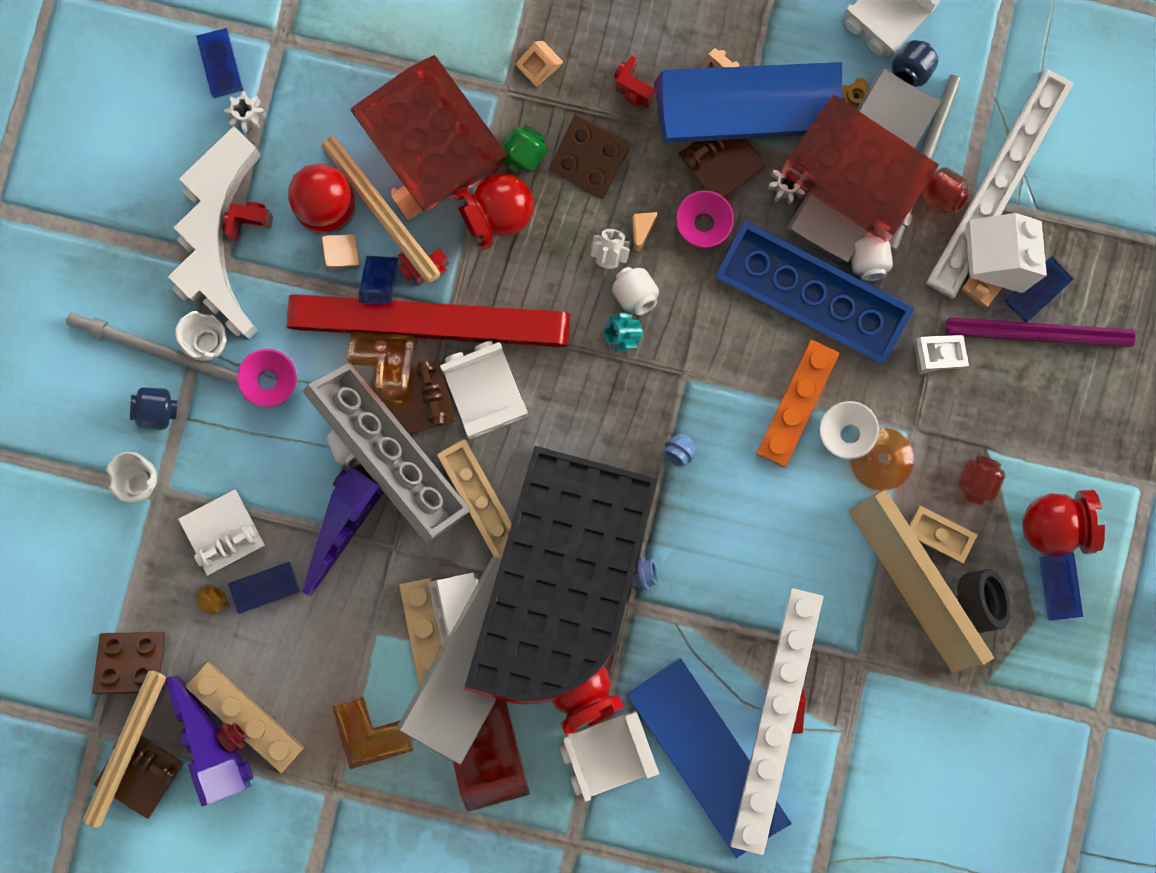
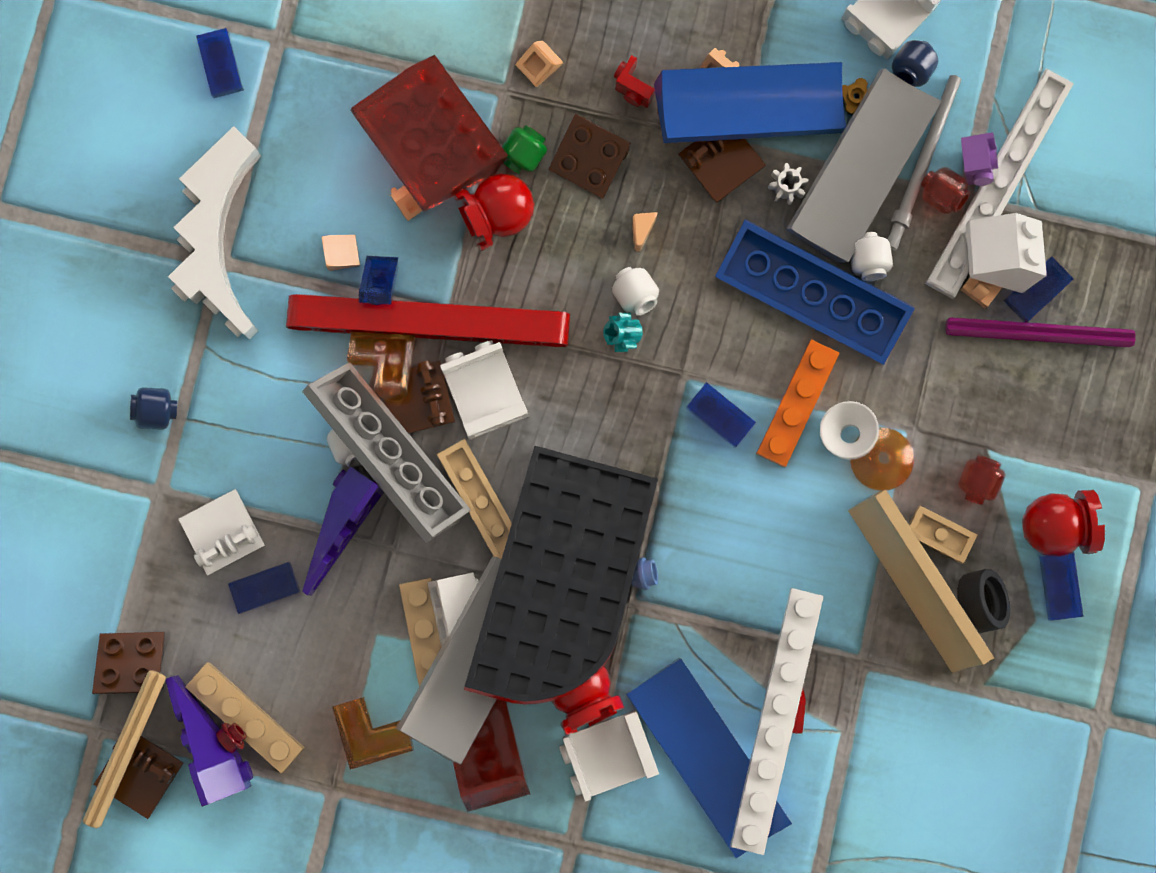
light grey bar [66,312,238,385] -> none
white hair [106,451,157,504] -> none
white hair [175,311,227,361] -> none
pearl gold plate [196,584,230,616] -> none
red bracket [222,202,273,241] -> none
white gear [224,91,266,134] -> none
dark pink piece [237,349,297,407] -> none
red tile [288,163,355,234] -> none
tan axle [322,136,440,283] -> none
red bracket [397,248,449,286] -> none
white gear [590,229,630,269] -> none
medium blue plate [663,434,696,467] -> none
dark pink piece [676,190,734,249] -> none
clear red slope [780,94,939,243] -> none
white slope [913,335,969,375] -> none
none -> clear blue plate [686,382,756,448]
none -> medium lavender brick [961,132,999,186]

